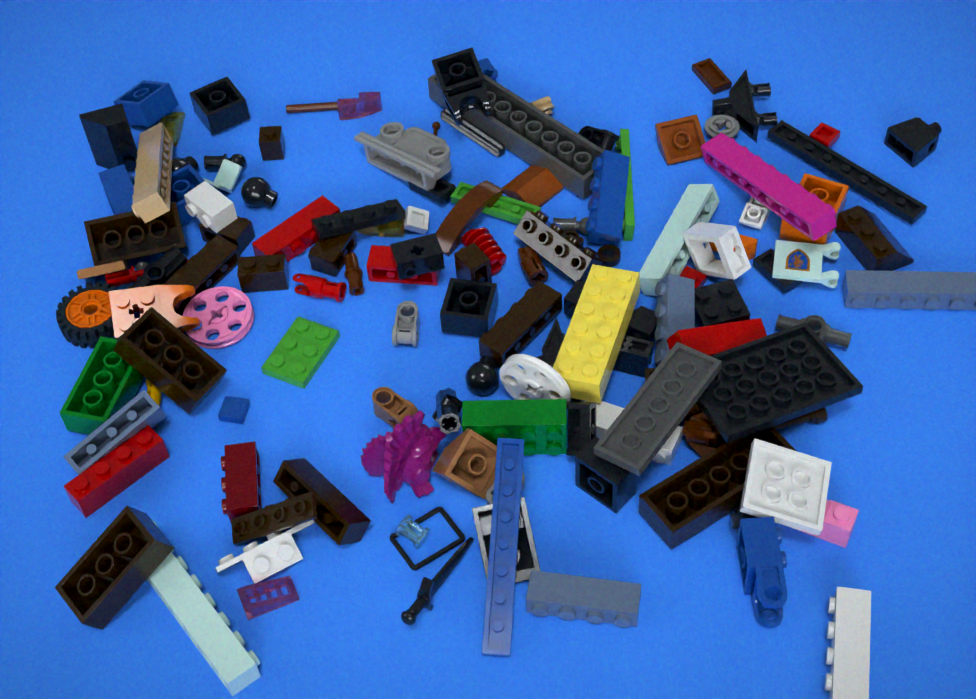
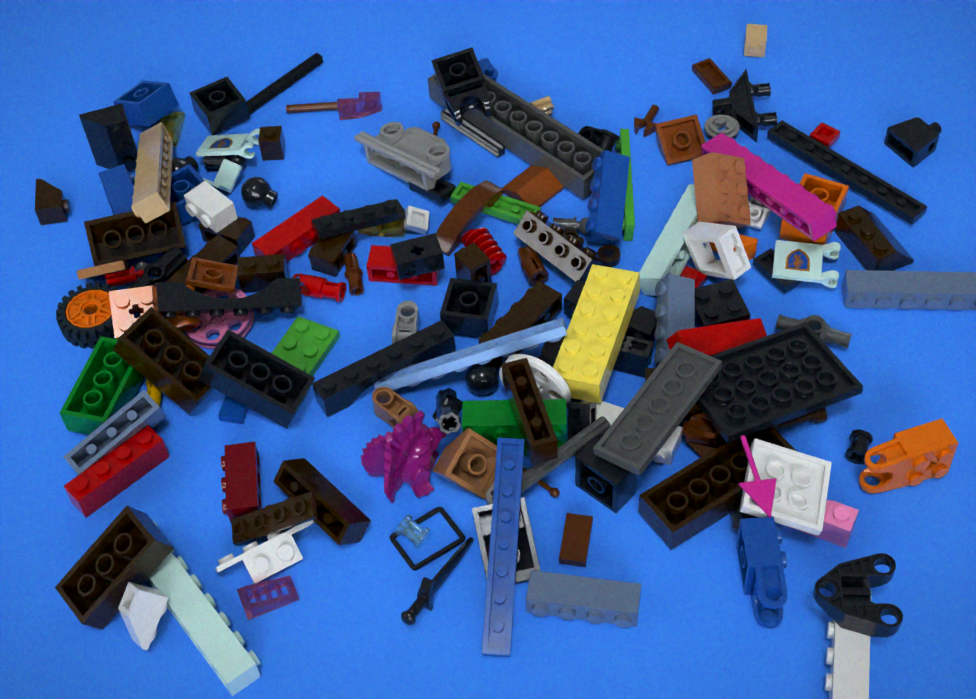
none -> dark brown slope [35,179,71,226]
none -> white slope [118,582,168,650]
none -> black arch [152,278,302,319]
none -> dark orange slope [186,257,238,293]
none -> light aqua flag [196,129,260,159]
none -> black brick [199,329,315,429]
none -> black axle [246,53,323,114]
none -> black arch [312,320,456,418]
none -> light blue plate [374,317,567,392]
none -> dark brown brick [502,358,558,465]
none -> dark grey axle [521,416,611,493]
none -> reddish brown hinge [523,467,560,498]
none -> reddish brown tile [559,513,593,567]
none -> reddish brown bar [634,105,659,137]
none -> nougat brick [692,152,751,229]
none -> dark pink piece [739,435,777,518]
none -> tan brick [744,24,767,57]
none -> black connector [813,553,903,637]
none -> black bush [845,430,873,464]
none -> orange brick [859,418,958,494]

